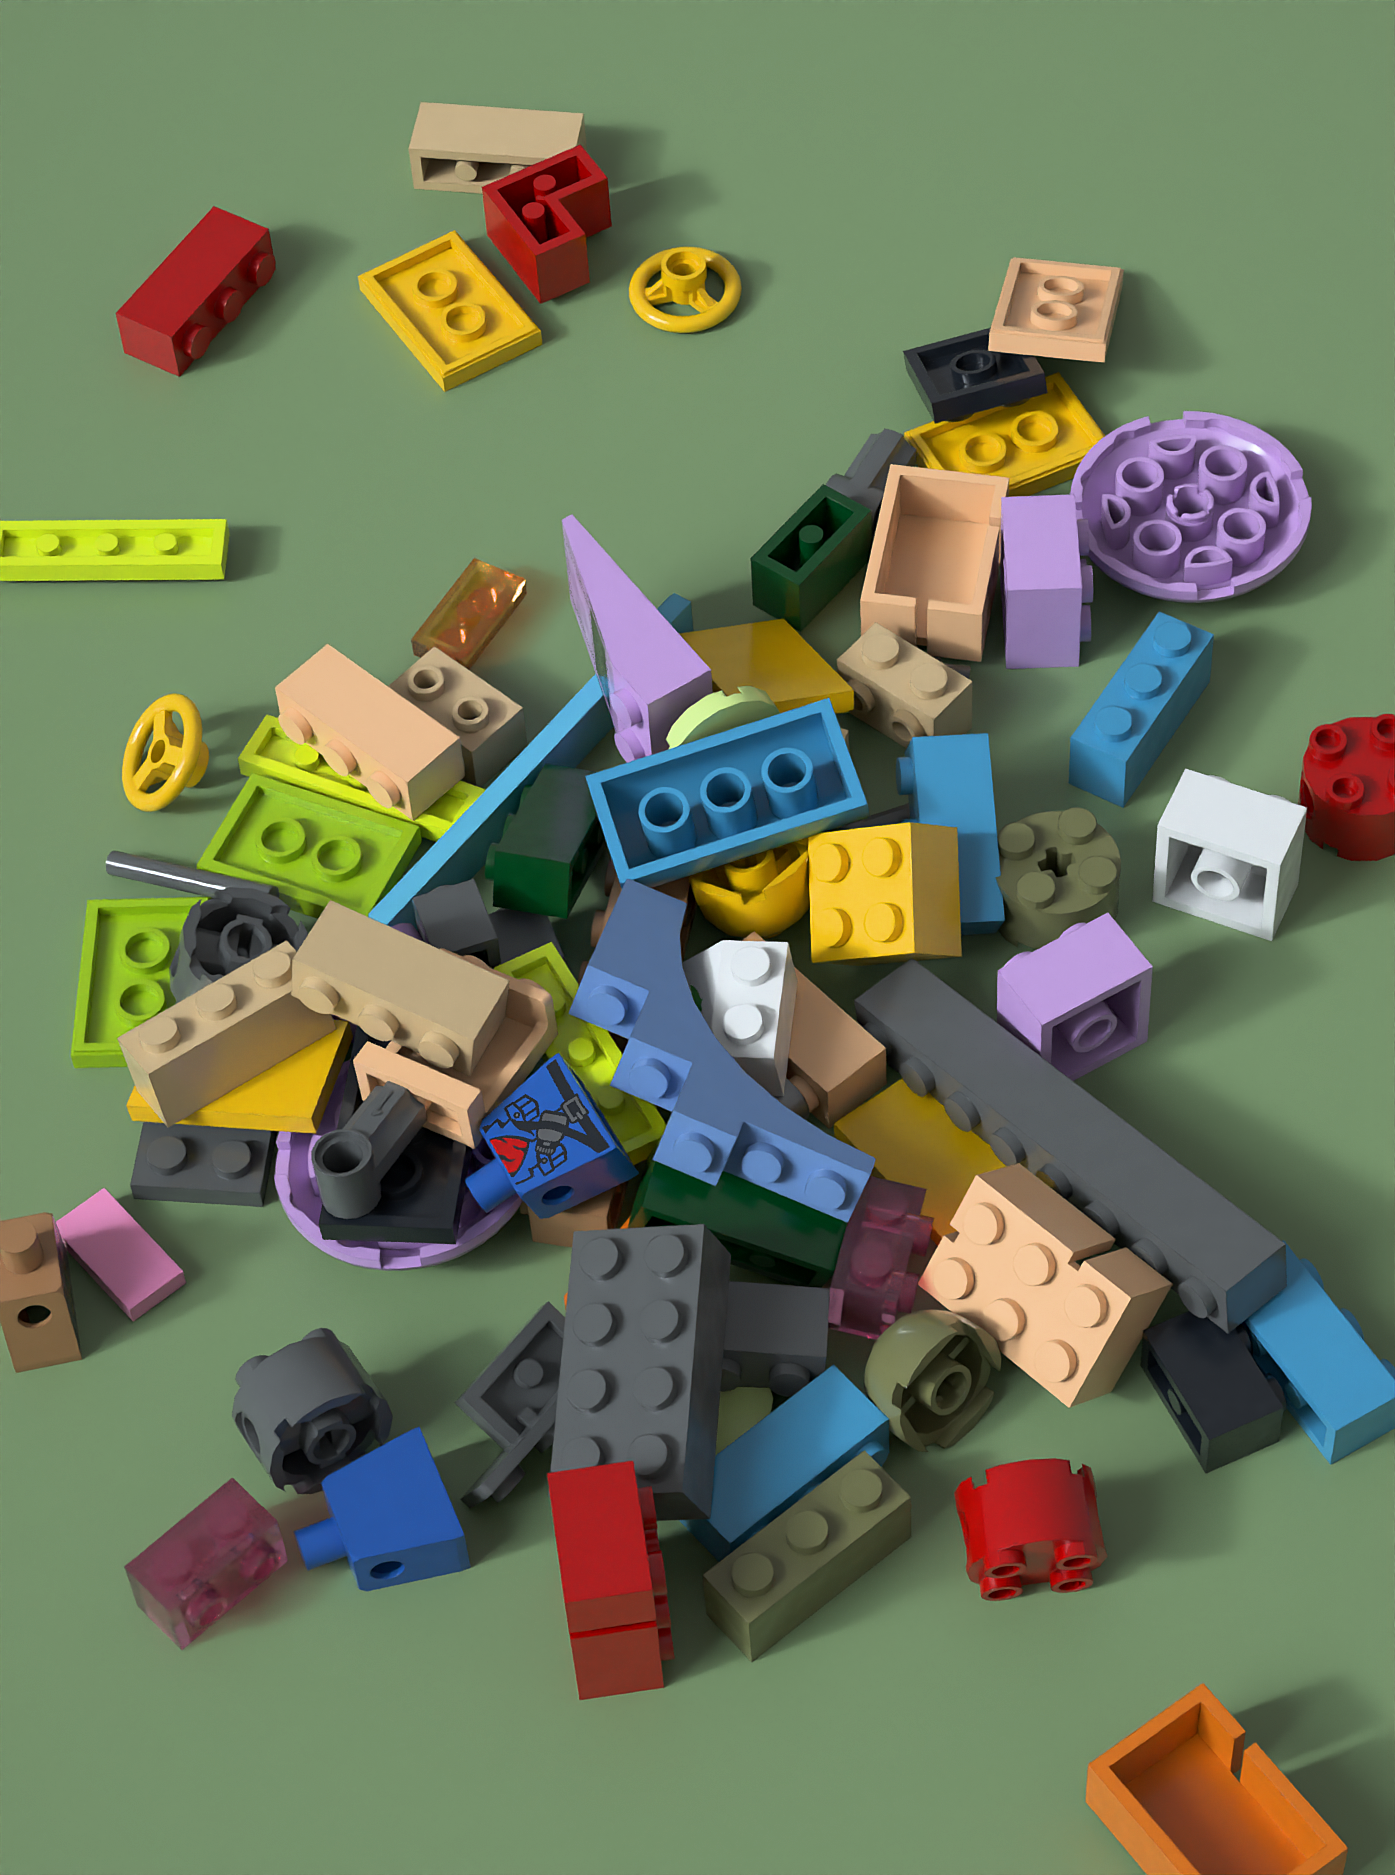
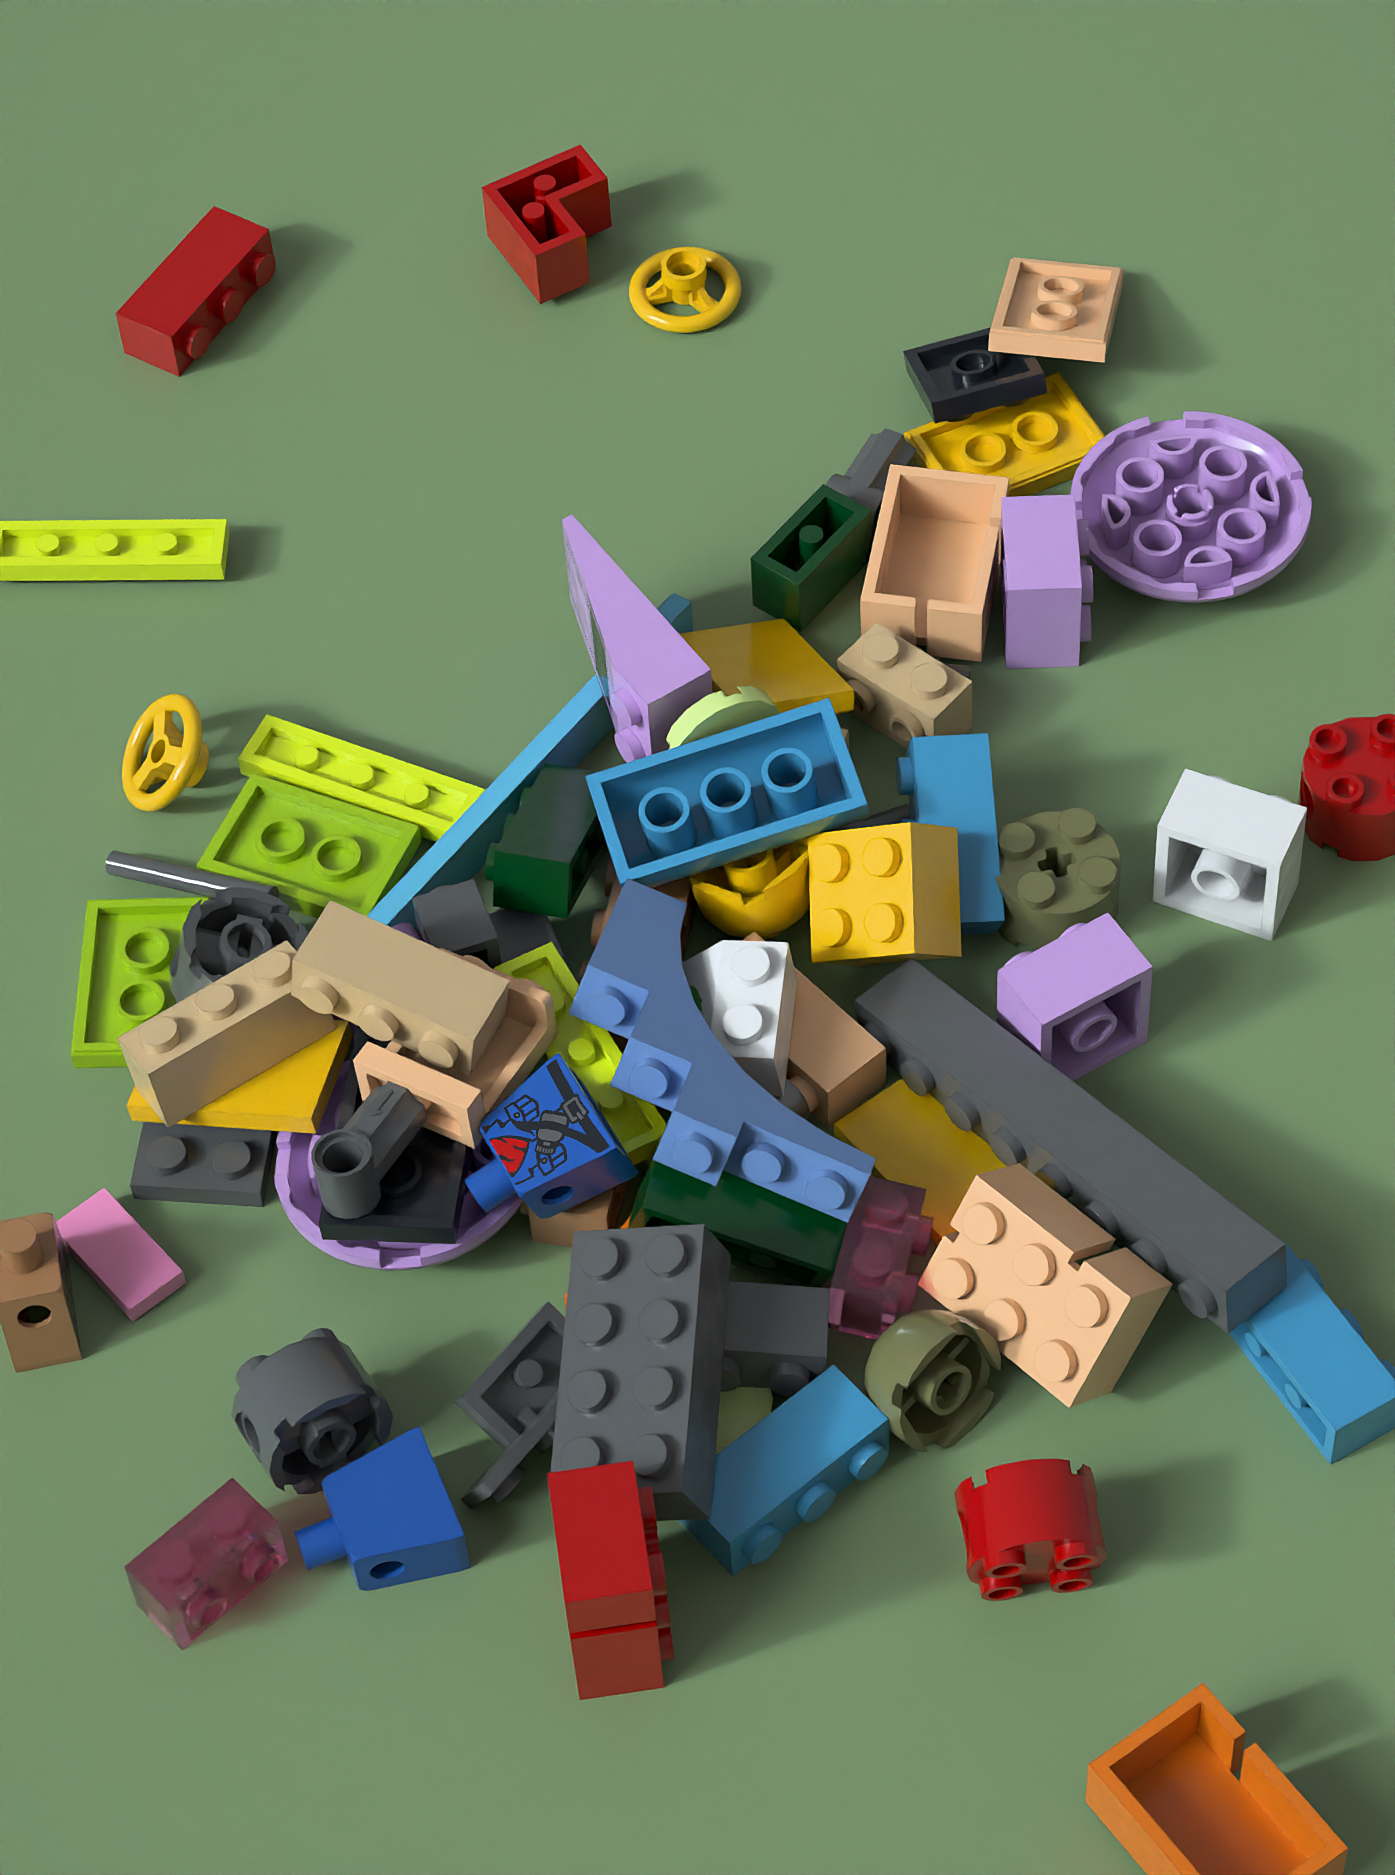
light nougat brick [275,644,465,821] -> none
yellow tile [358,230,542,392] -> none
tan brick [388,646,528,787] -> none
tan brick [408,102,587,194] -> none
clear orange plate [411,558,527,670] -> none
olive brick [702,1450,911,1662] -> none
dark azure brick [1069,611,1214,808] -> none
black brick [1140,1311,1287,1473] -> none

